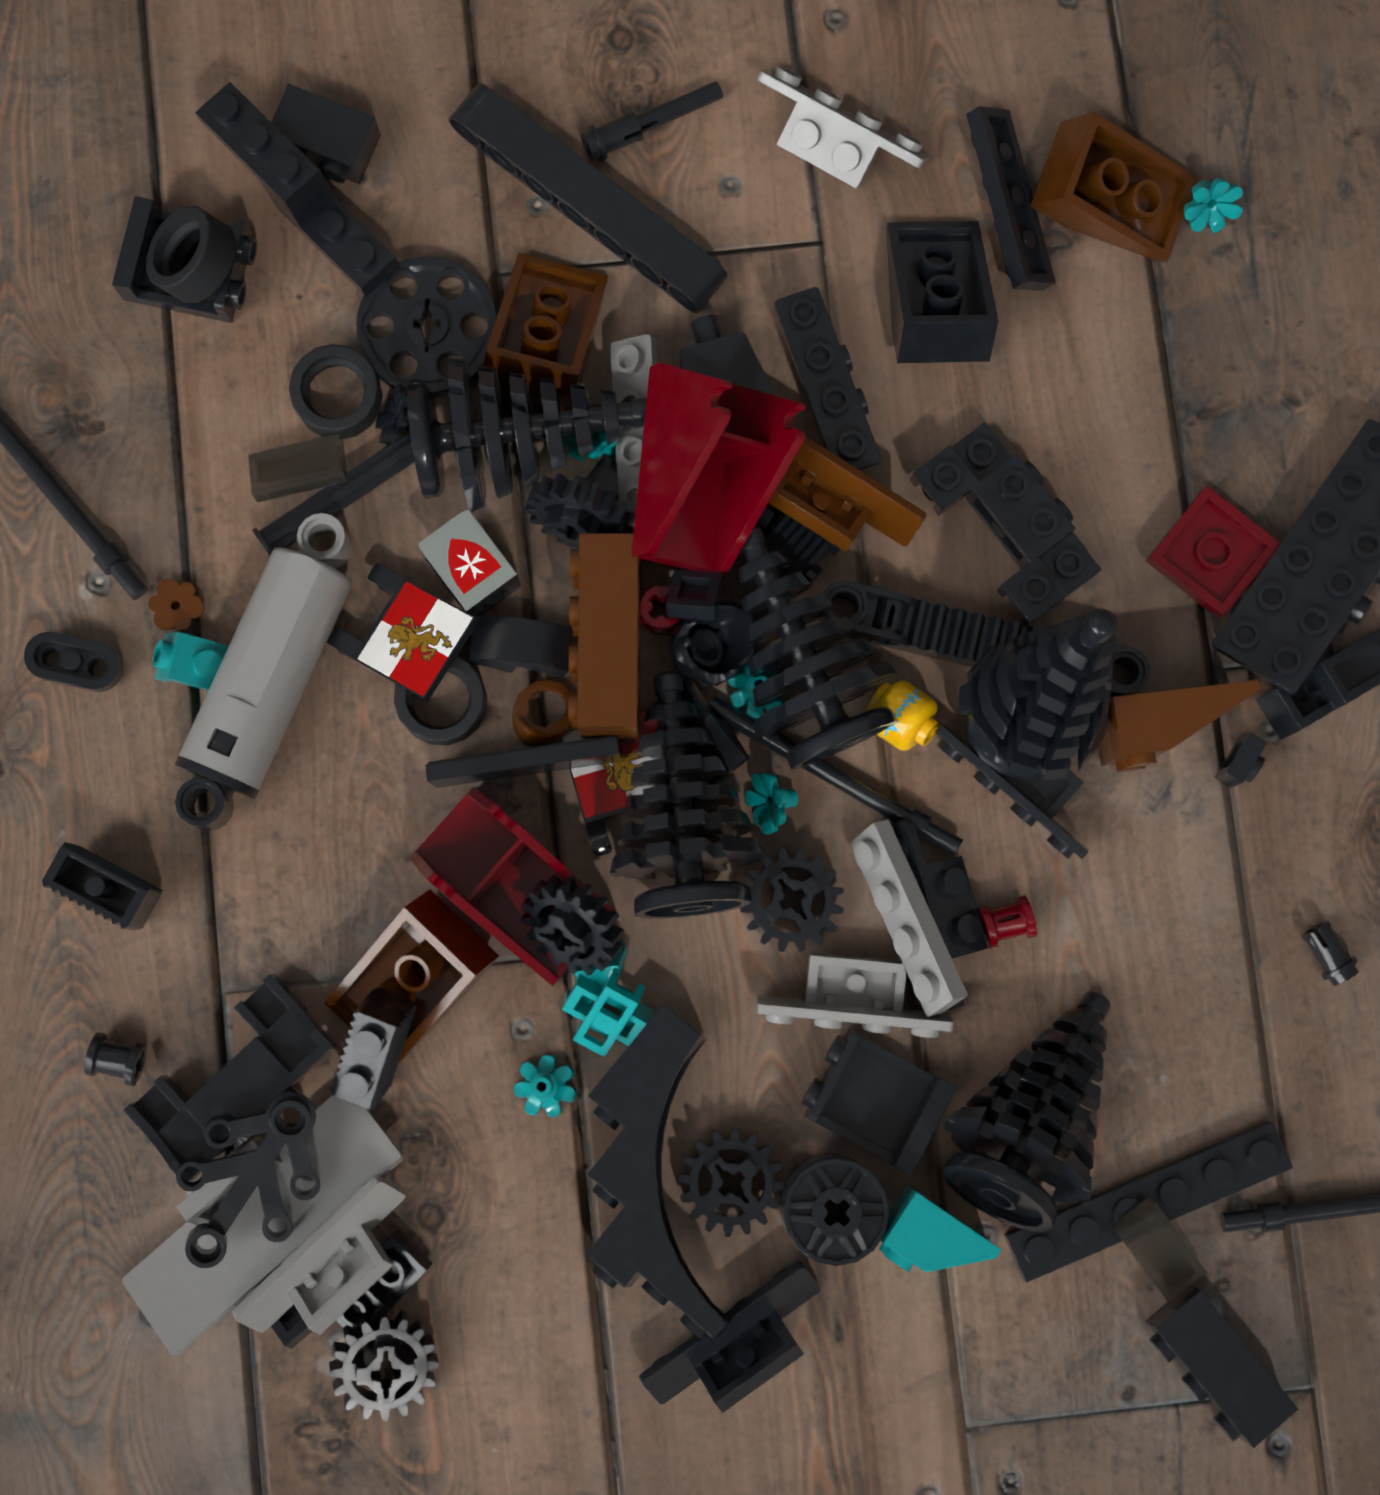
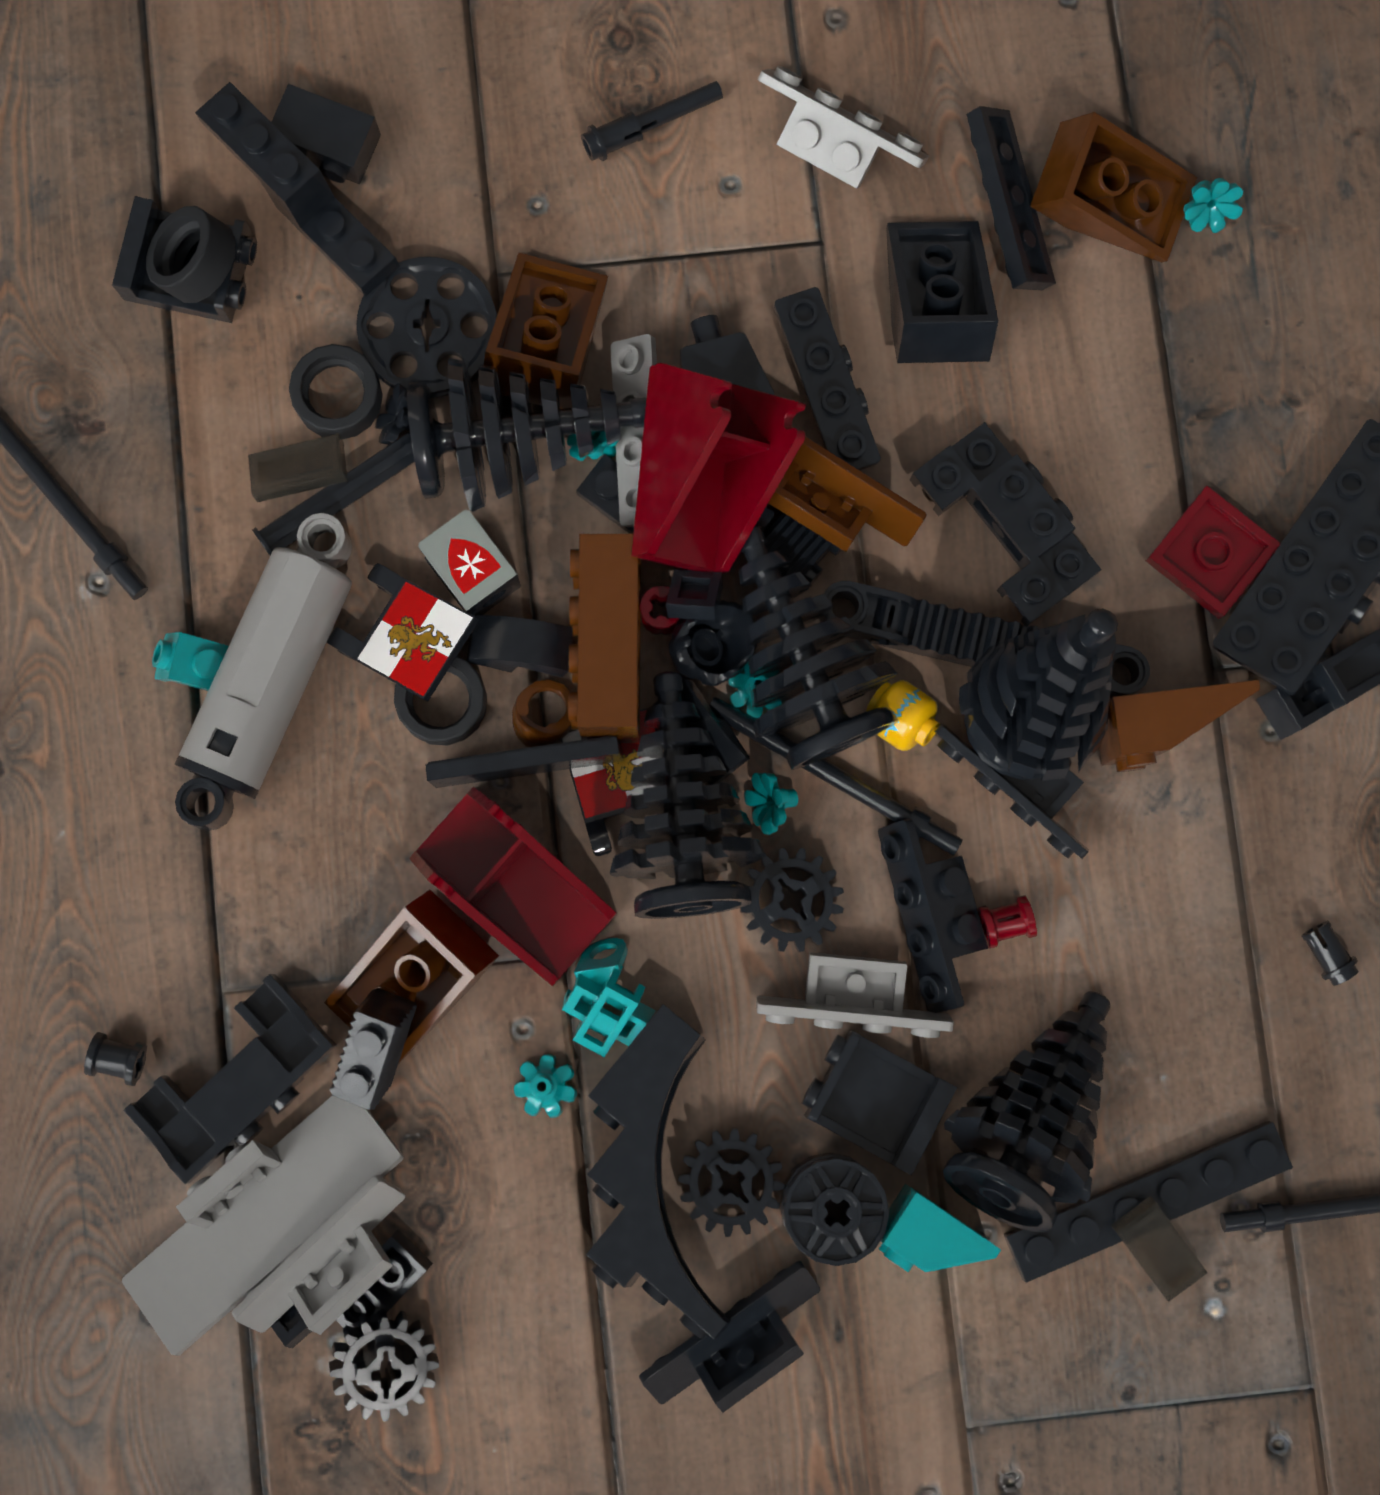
black plate [24,632,123,692] -> none
black brick [42,842,163,931] -> none
reddish brown plant [148,579,205,631] -> none
black plant [176,1091,320,1268] -> none
black beam [448,83,728,313] -> none
black gear [521,875,624,976] -> none
black gear [525,473,631,549] -> none
light grey plate [849,819,968,1018] -> none
black brick [1145,1284,1299,1448] -> none
black plate [1214,732,1267,788] -> none

